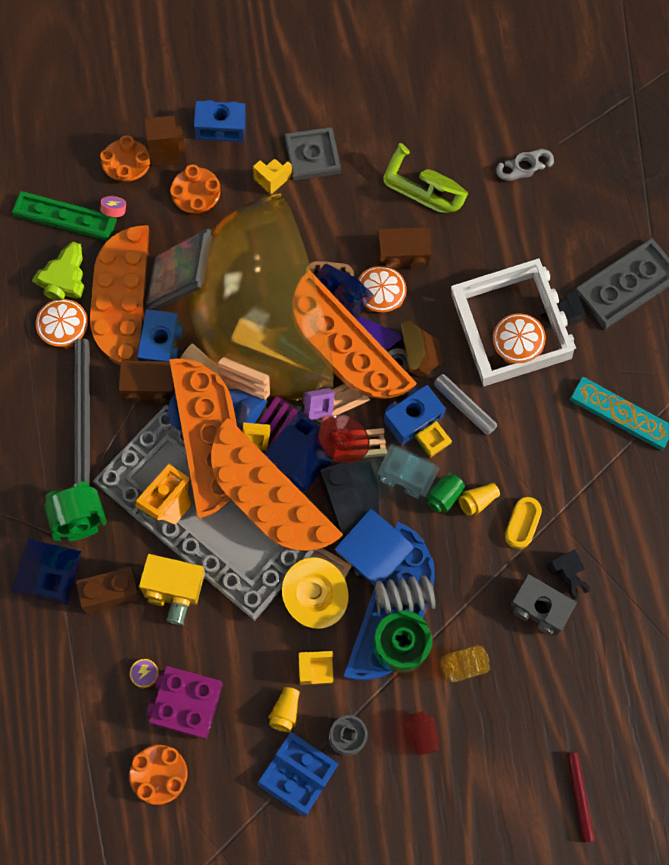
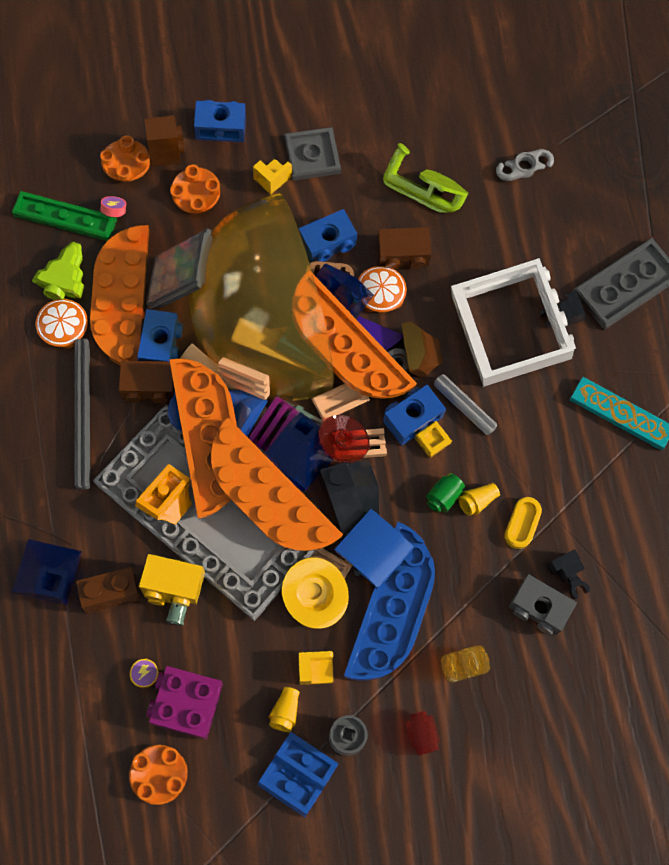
green brick [44,482,107,542] -> none
yellow tile [242,422,270,451] -> none
medium lavender tile [303,388,335,420] -> none
green brick [373,610,432,673] -> none
light grey piece [375,575,435,616] -> none
clear light blue brick [377,443,440,498] -> none
dish [493,313,546,364] -> none
dark red bar [567,753,595,843] -> none
none -> blue brick [298,209,357,263]

